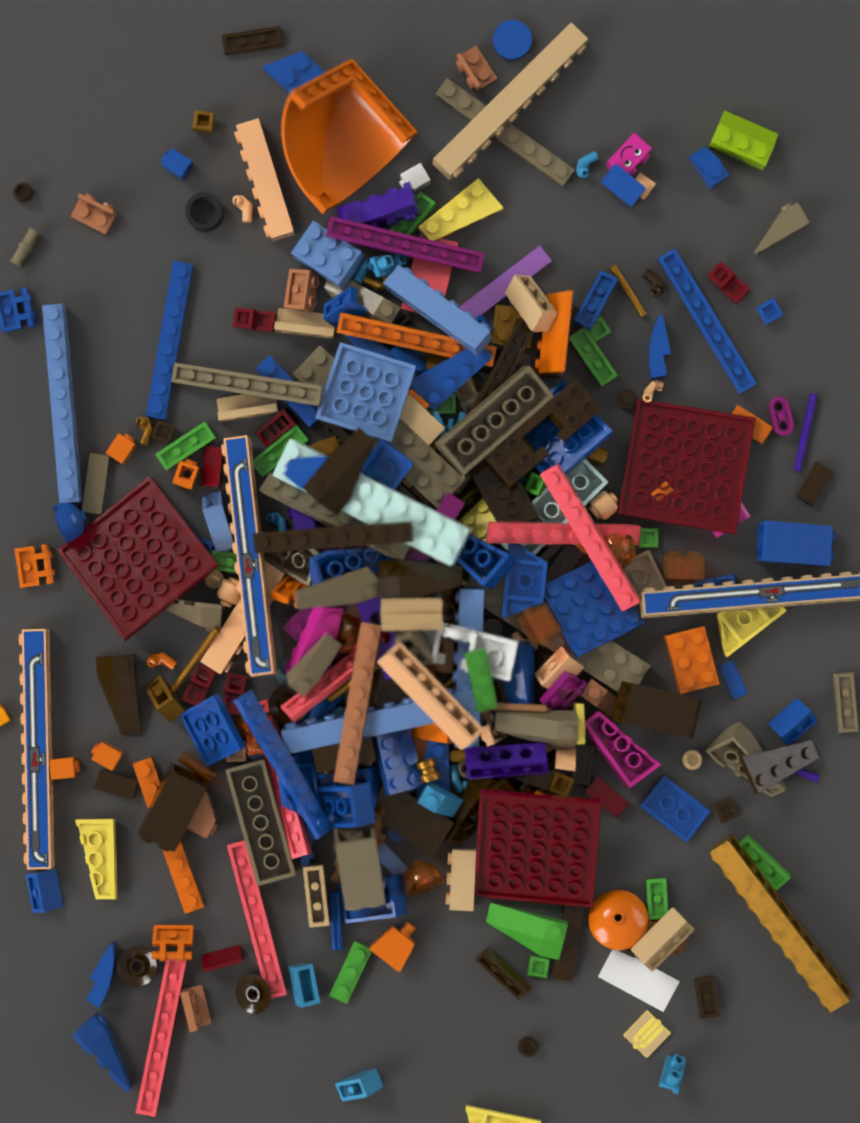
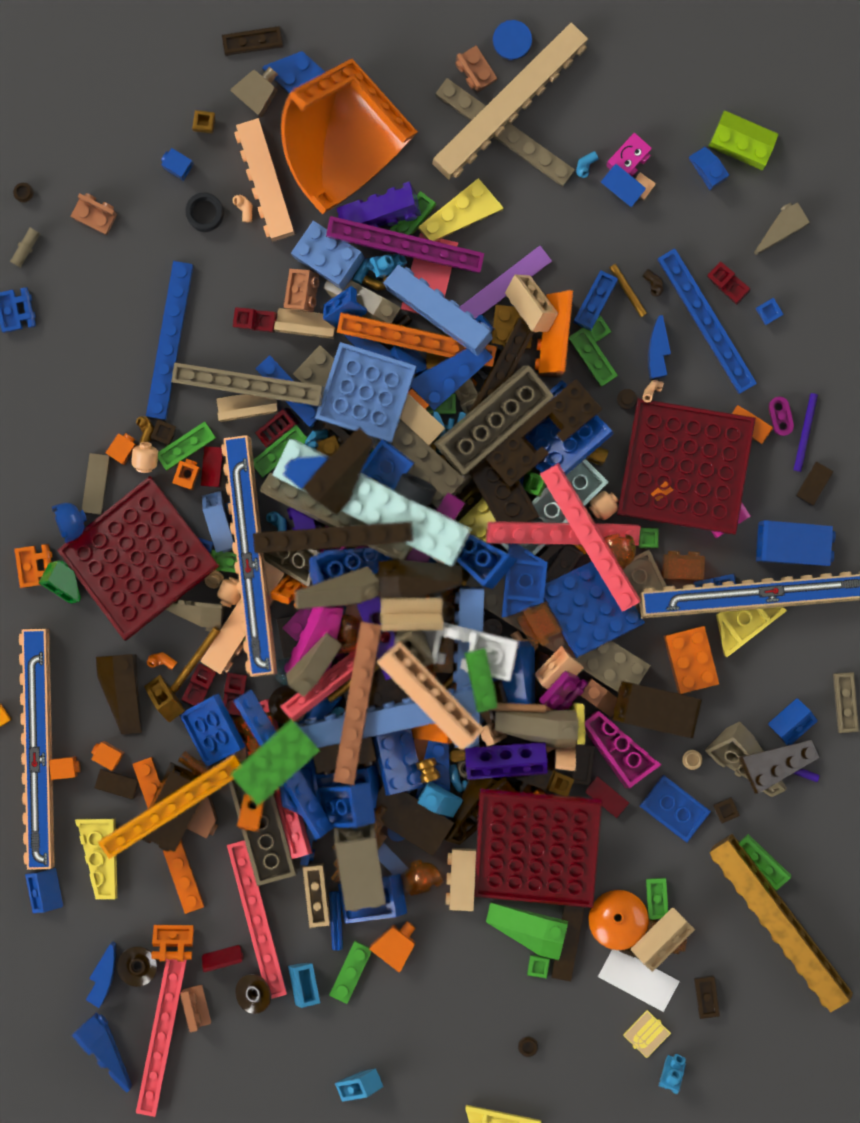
medium blue brick [42,304,83,504] -> none
white brick [399,163,431,192] -> none
dark brown plate [475,946,532,1000] -> none
blue sticker [719,660,748,699] -> none
none -> green slope [39,560,81,604]
none -> light orange tile [98,754,241,859]
none -> light nougat head [132,442,158,473]
none -> dark tan torso [230,67,278,118]
none -> bright green brick [230,719,320,806]
none -> orange torso [237,794,265,832]
none -> dark azure arm [305,429,329,450]
none -> black tyre [395,474,436,505]

